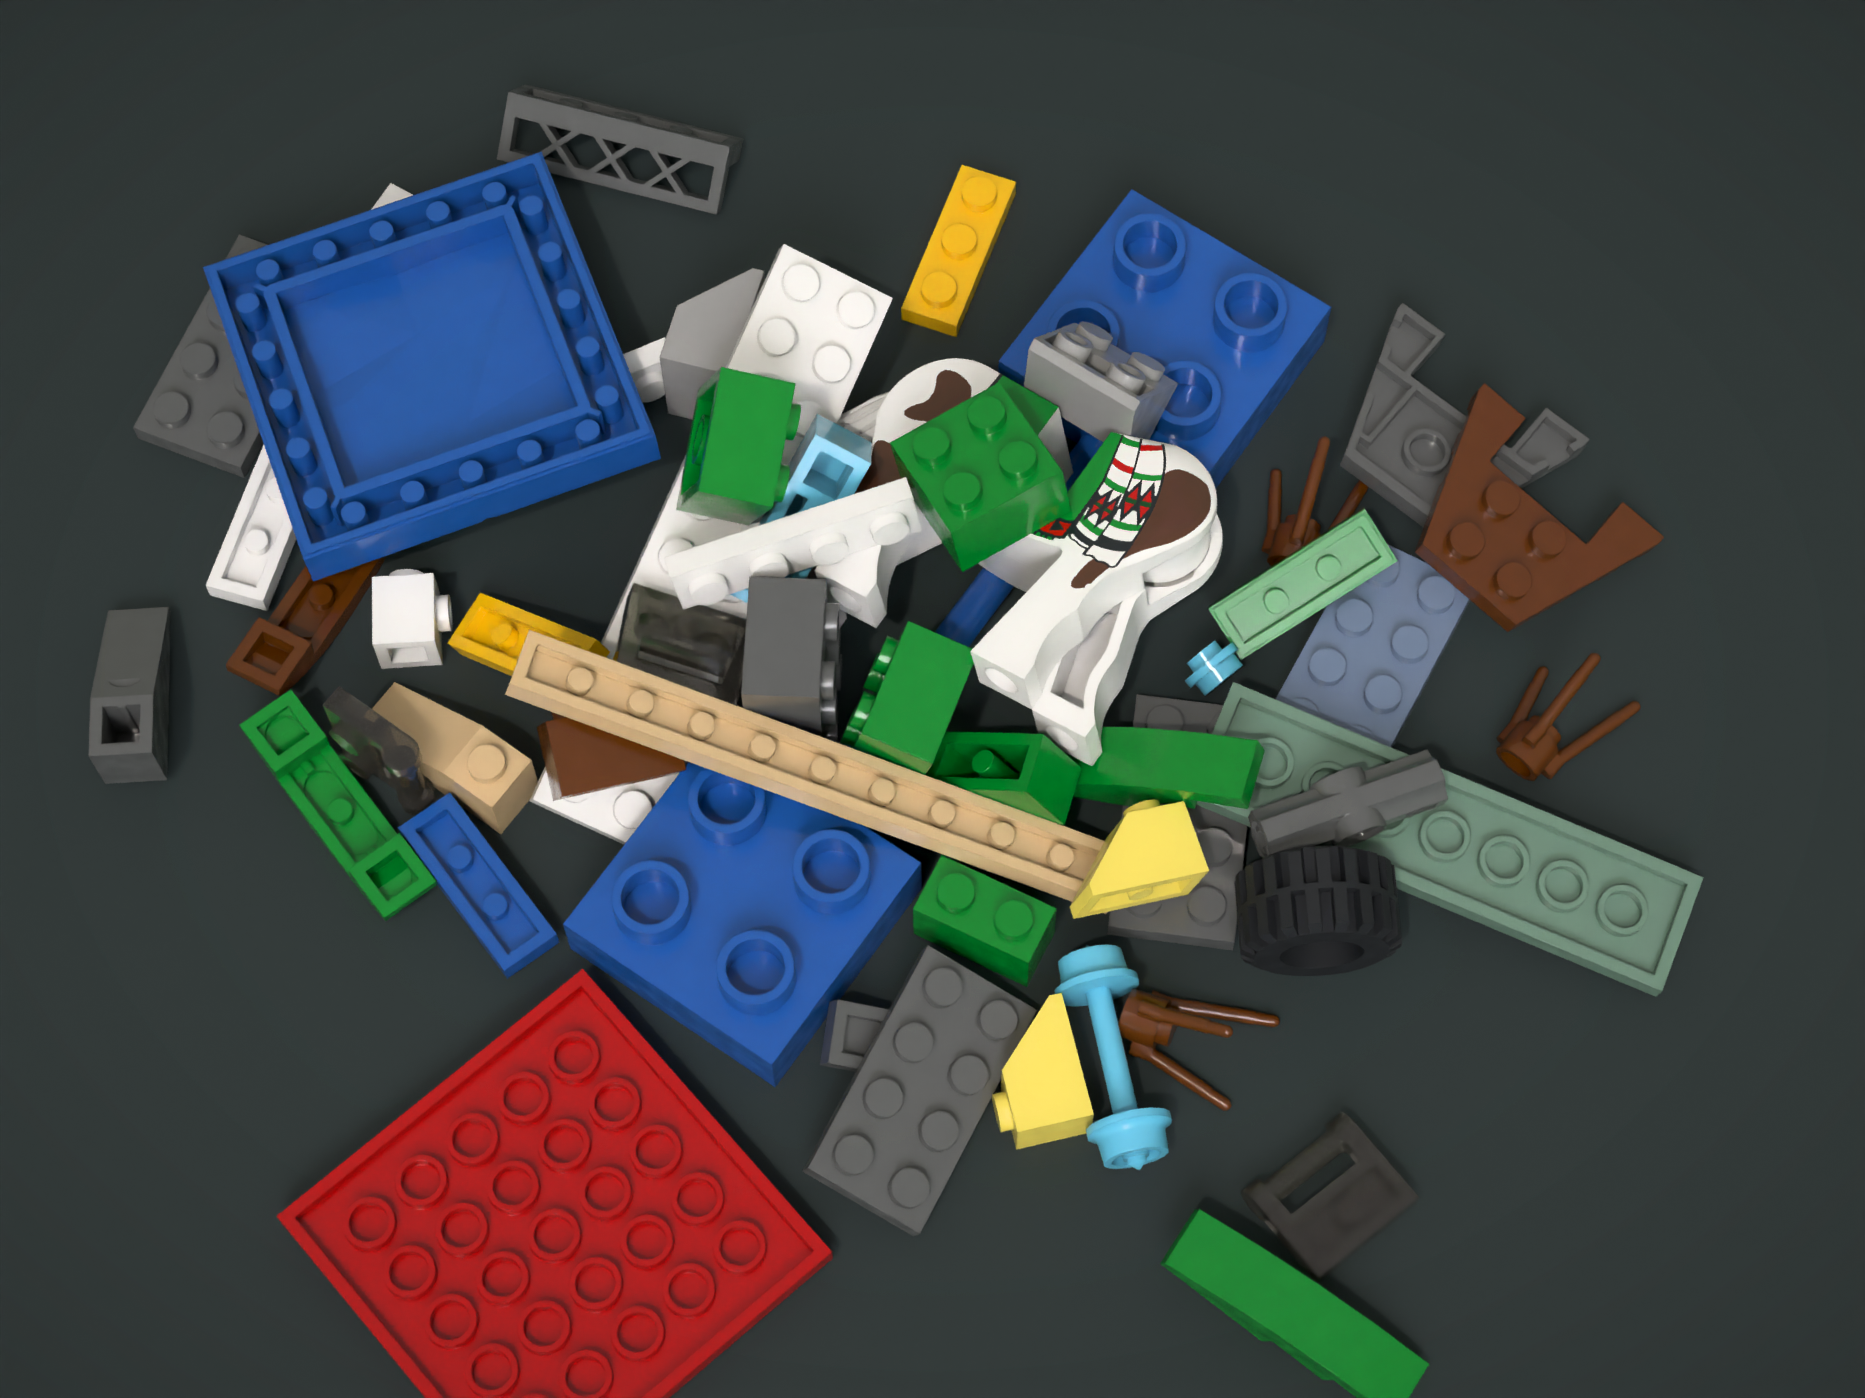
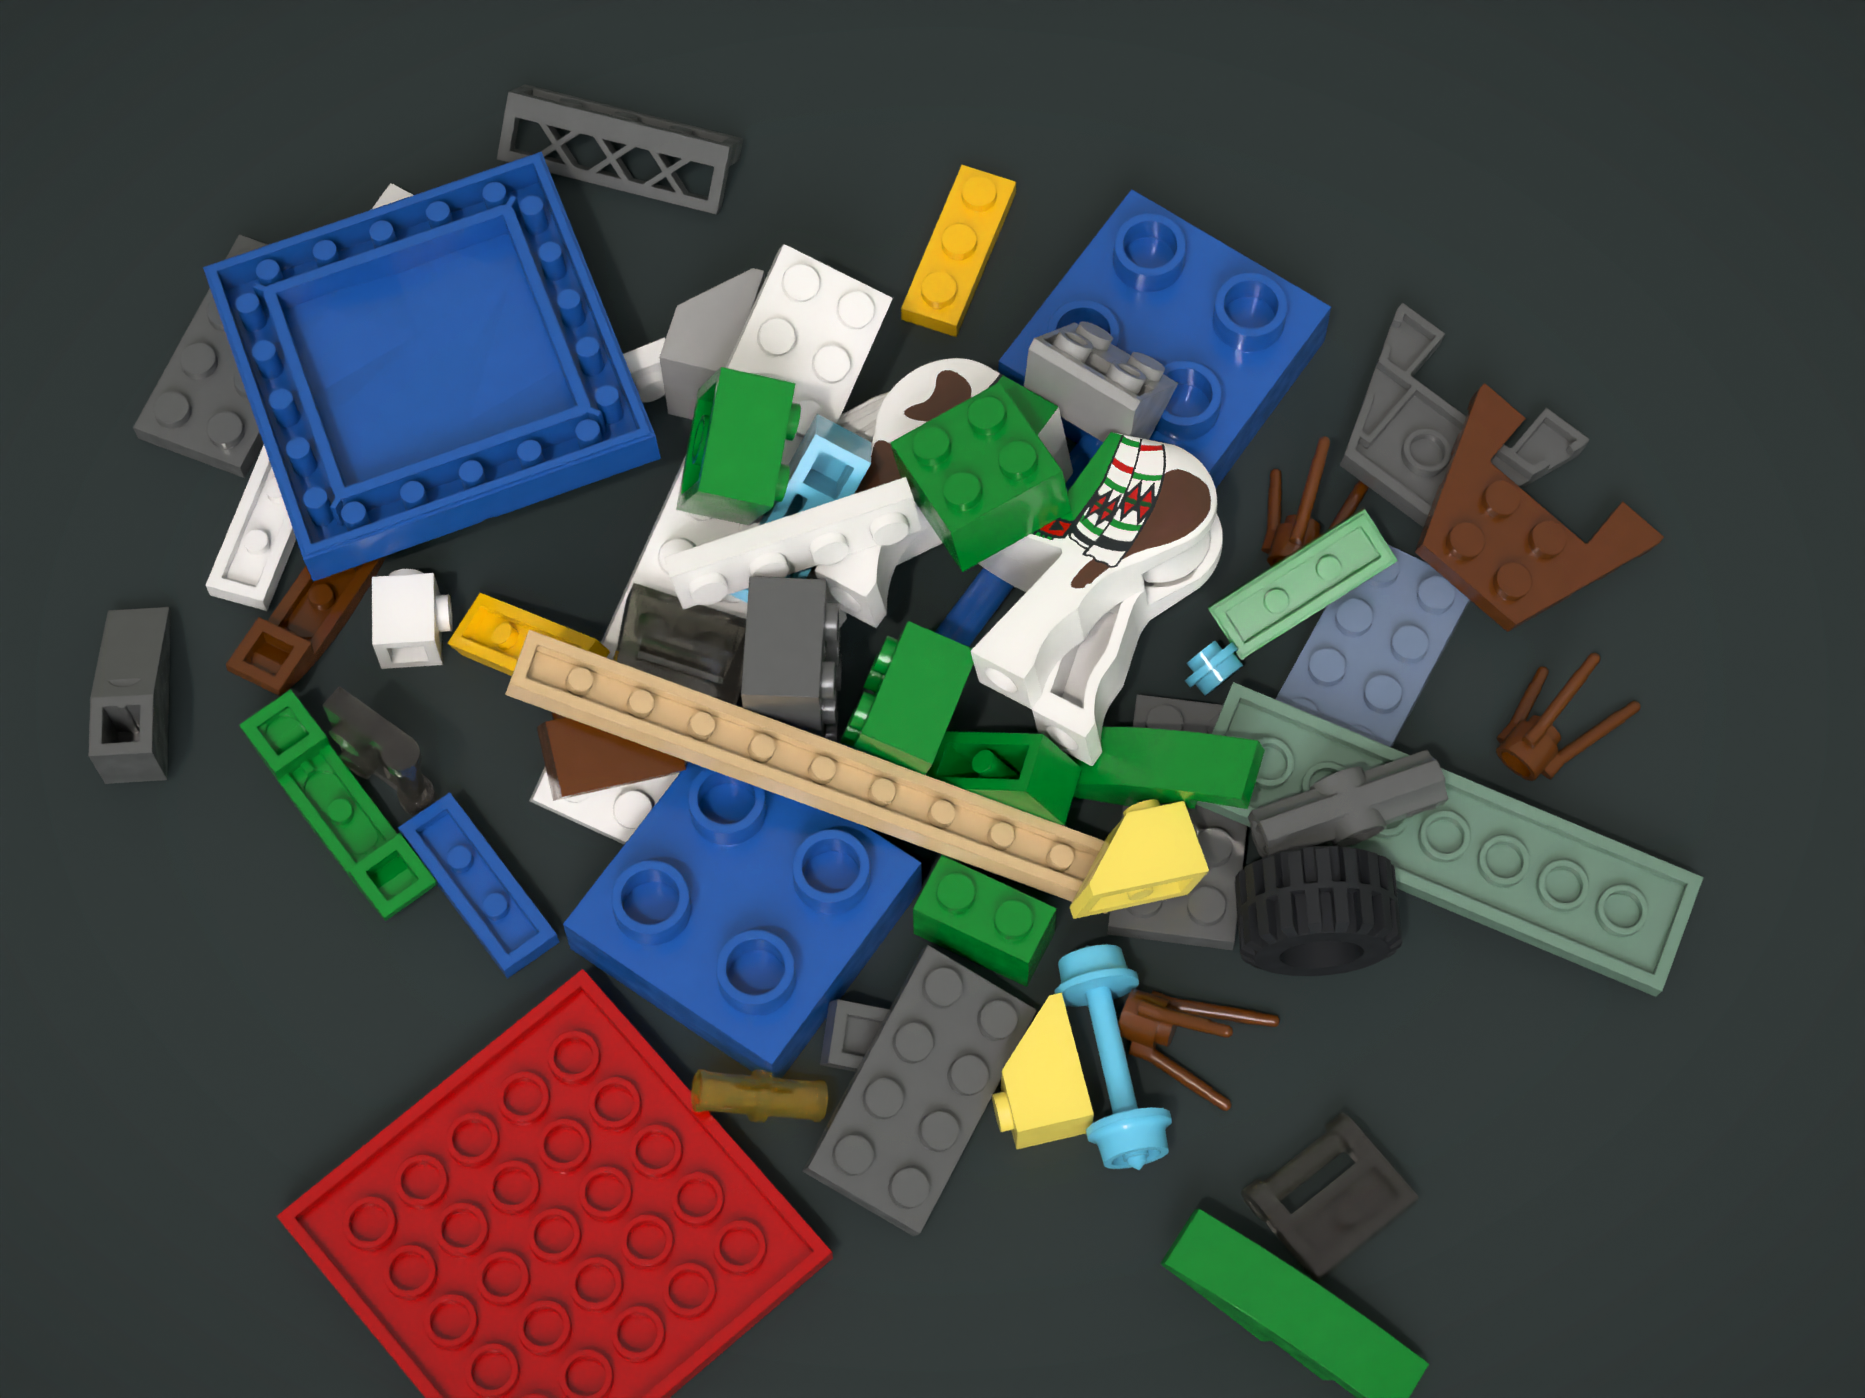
tan slope [356,682,538,834] -> none
none -> clear yellow pin [691,1069,828,1123]

